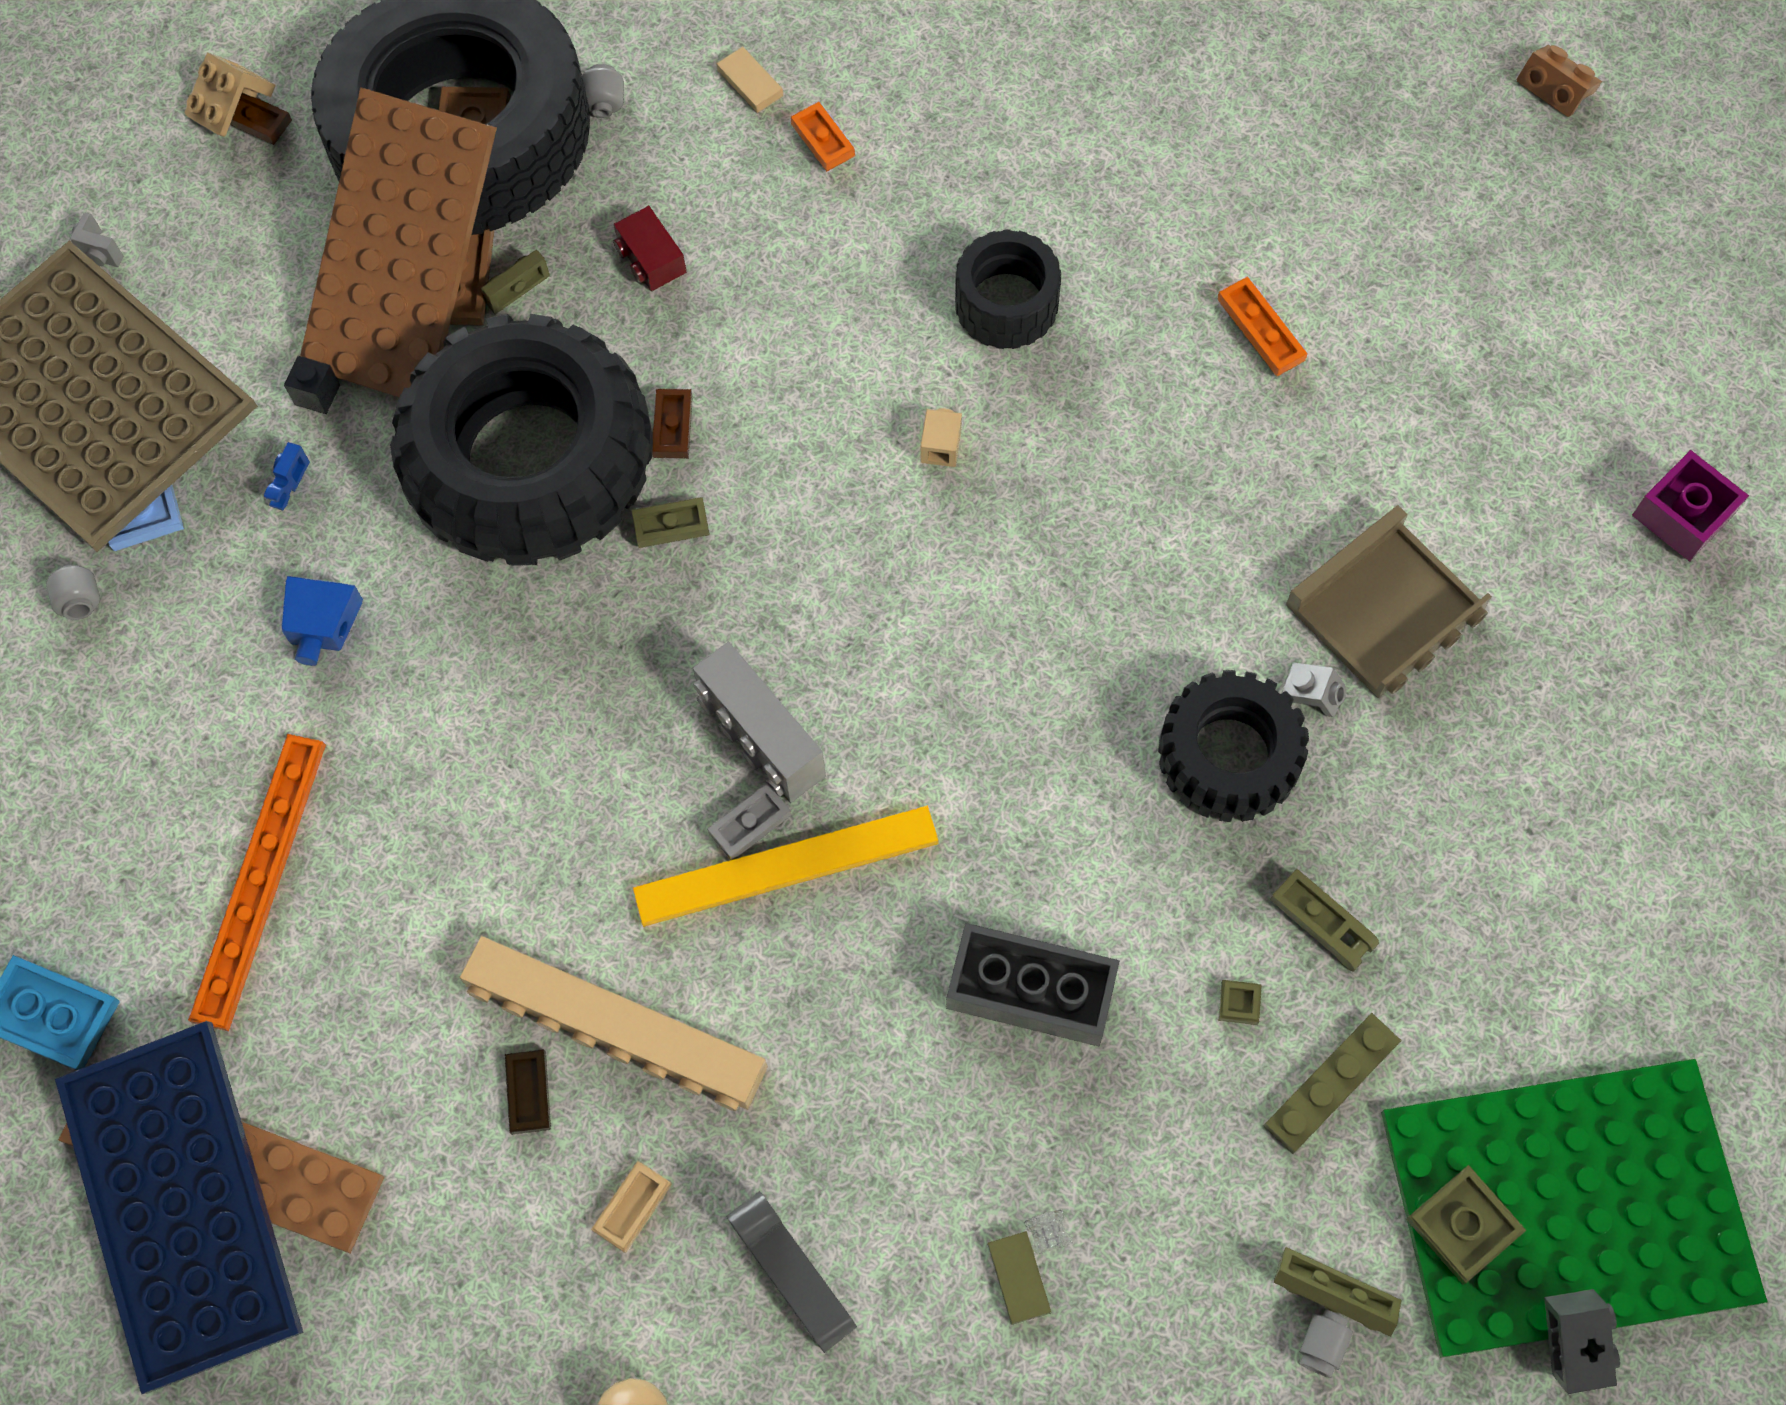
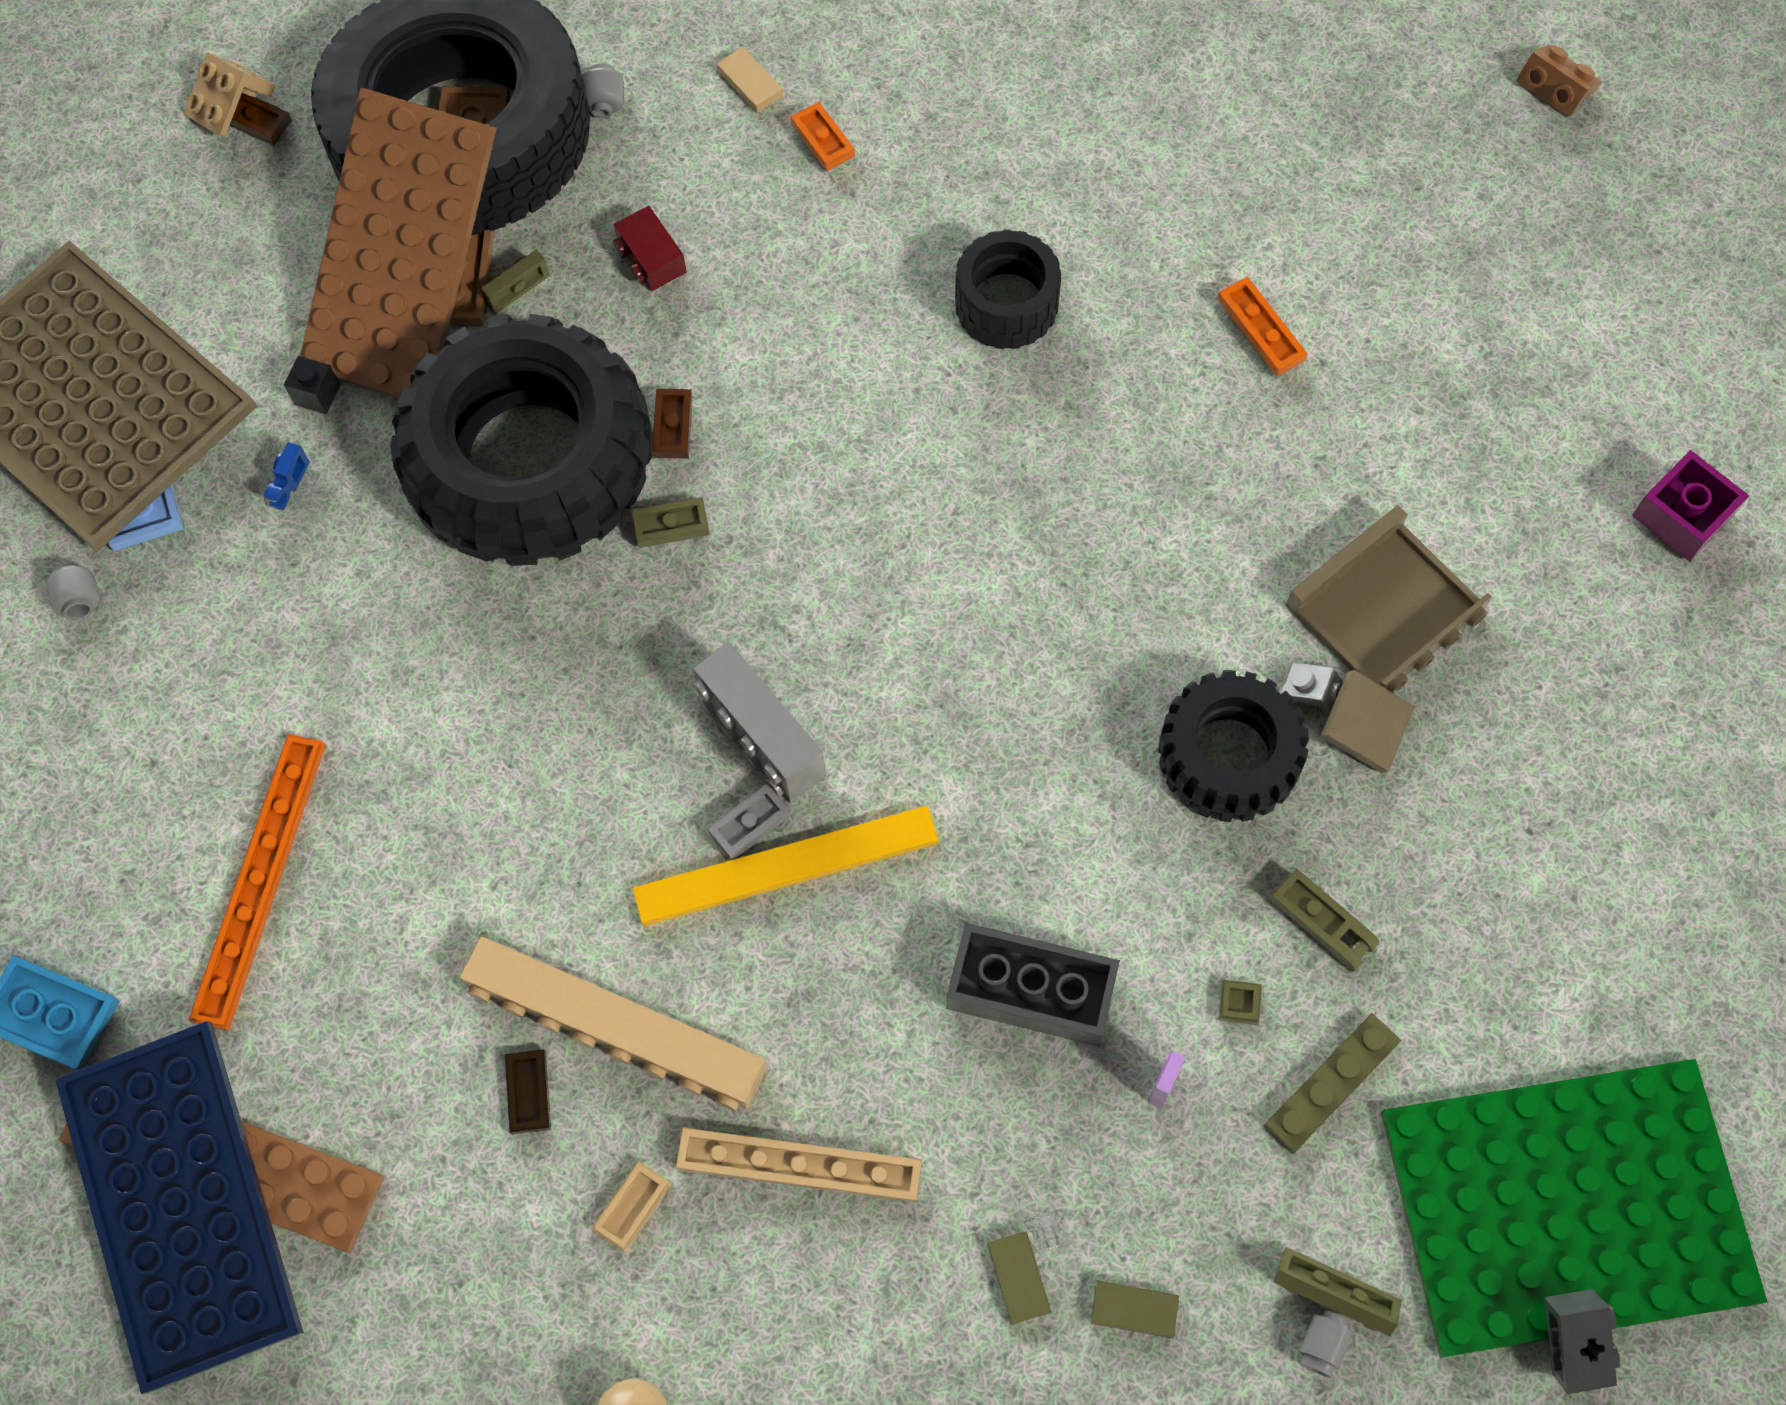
light grey bracket [70,212,124,267] -> none
blue torso [282,576,363,666] -> none
dark grey beam [726,1191,857,1353] -> none
tan brick [921,408,962,467] -> none
olive tile [1406,1165,1526,1285] -> none
none -> tan plate [676,1128,922,1203]
none -> olive tile [1091,1280,1179,1339]
none -> lavender tile [1148,1051,1186,1109]
none -> dark tan tile [1321,670,1415,773]

